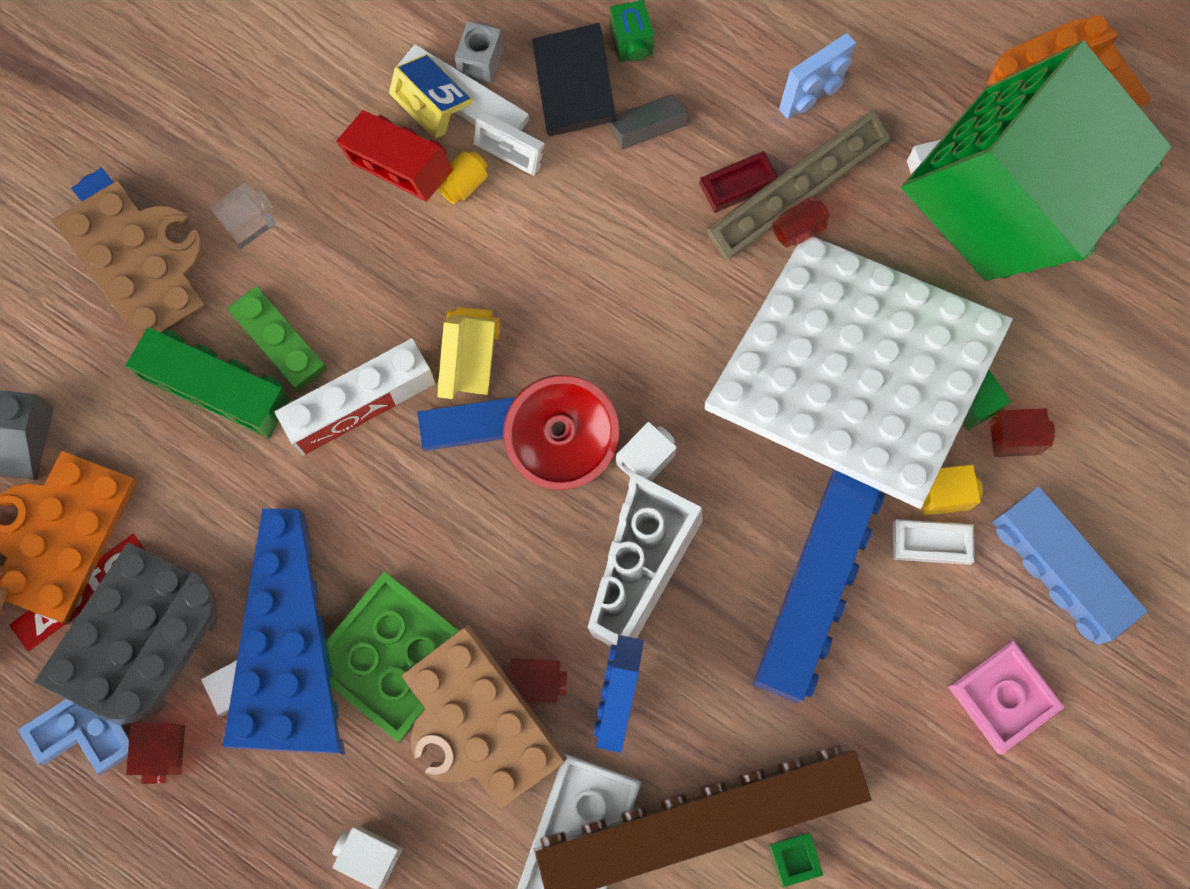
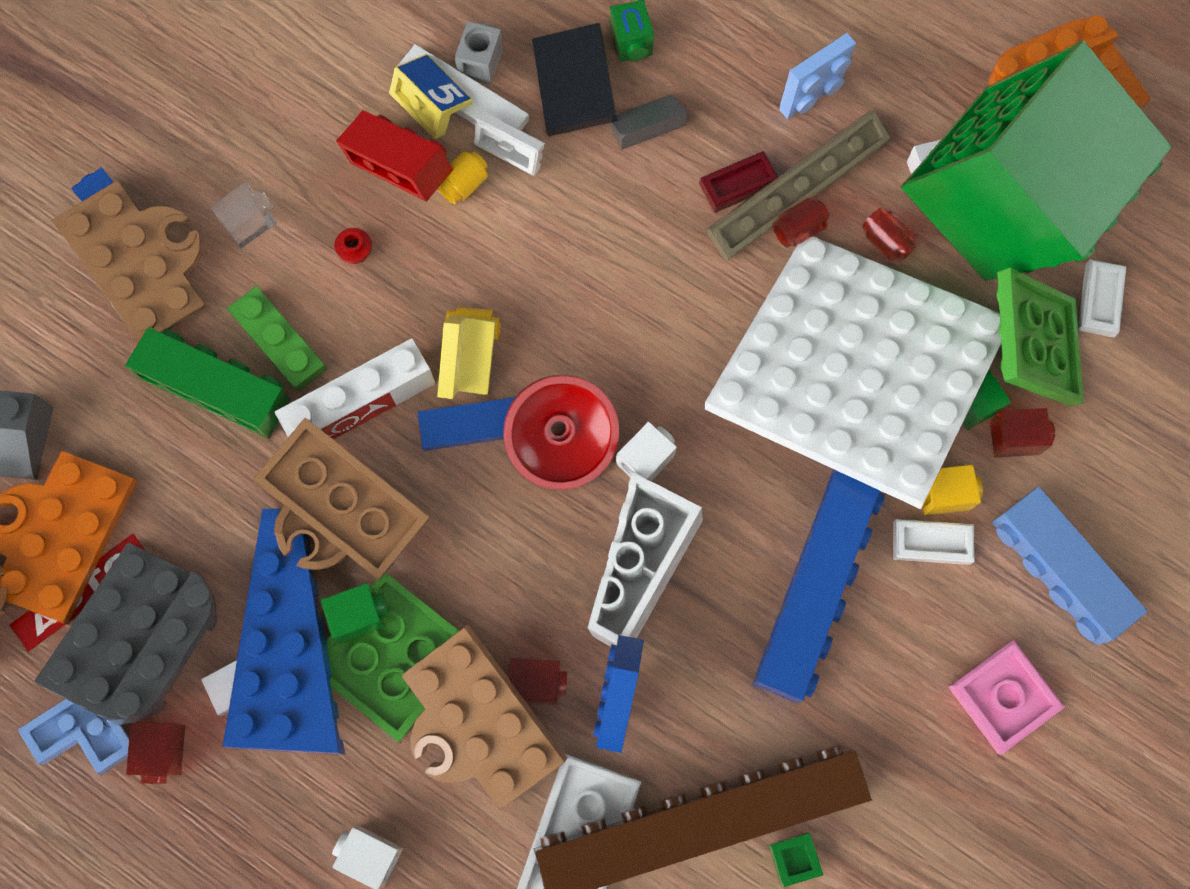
none -> medium nougat plate [253,418,431,580]
none -> green brick [321,583,389,643]
none -> red plate [334,228,372,264]
none -> clear red brick [862,207,917,261]
none -> bright green plate [996,268,1084,407]
none -> white tile [1078,259,1127,338]

